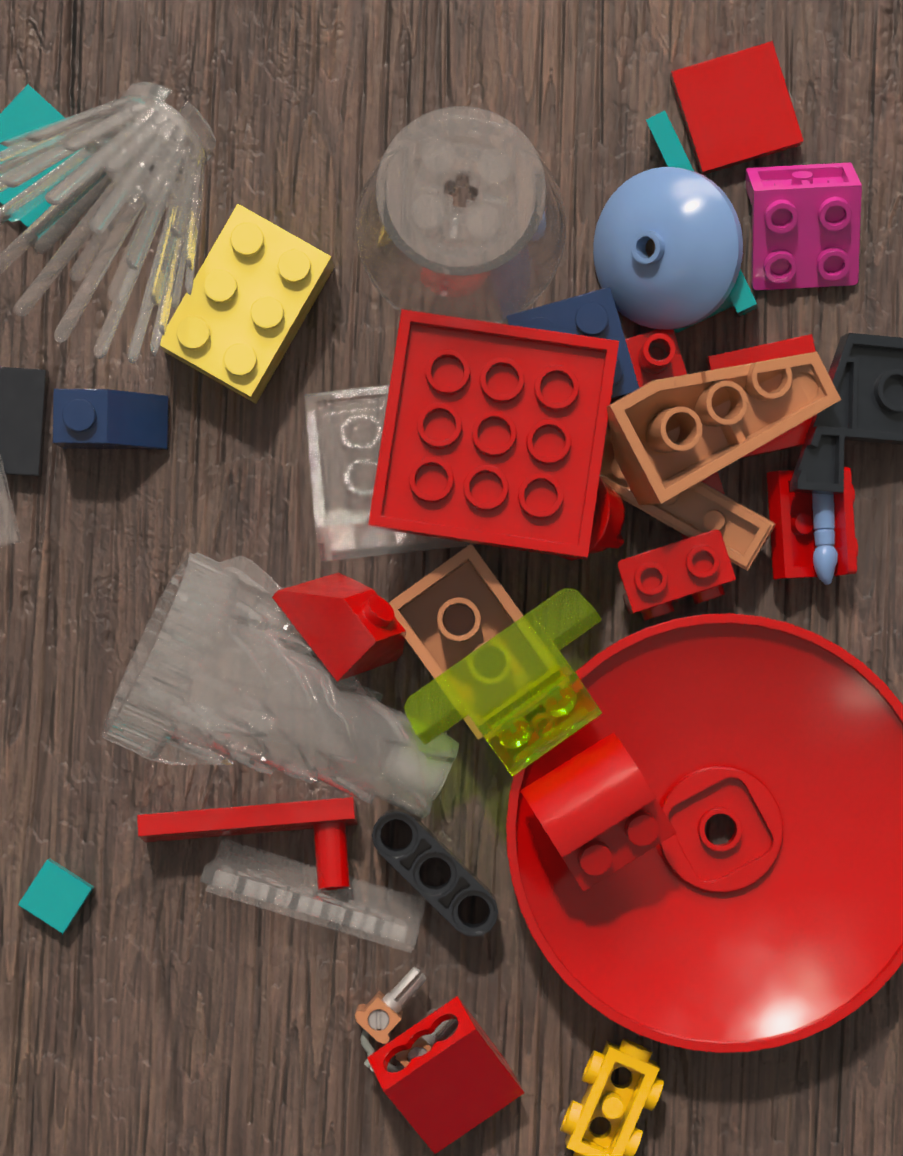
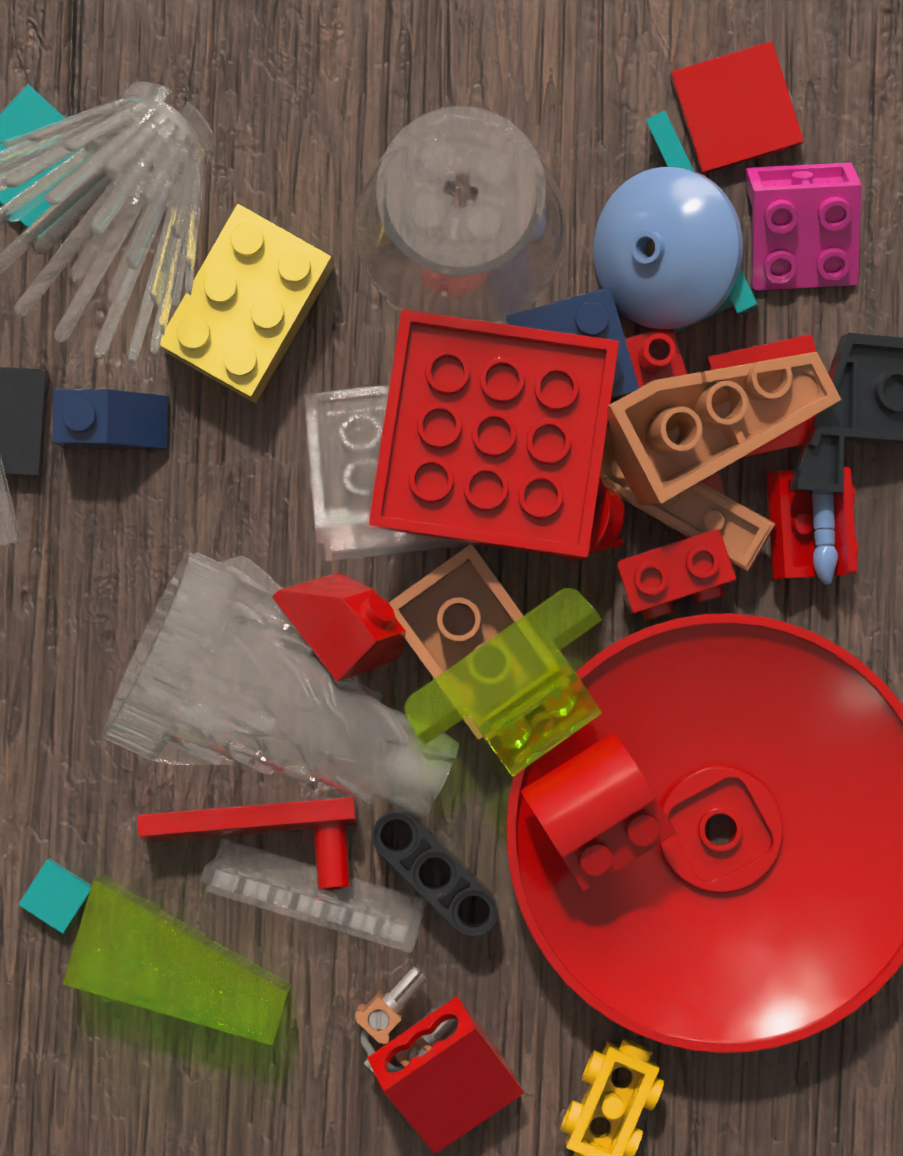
none -> clear neon green wedge [63,874,292,1046]

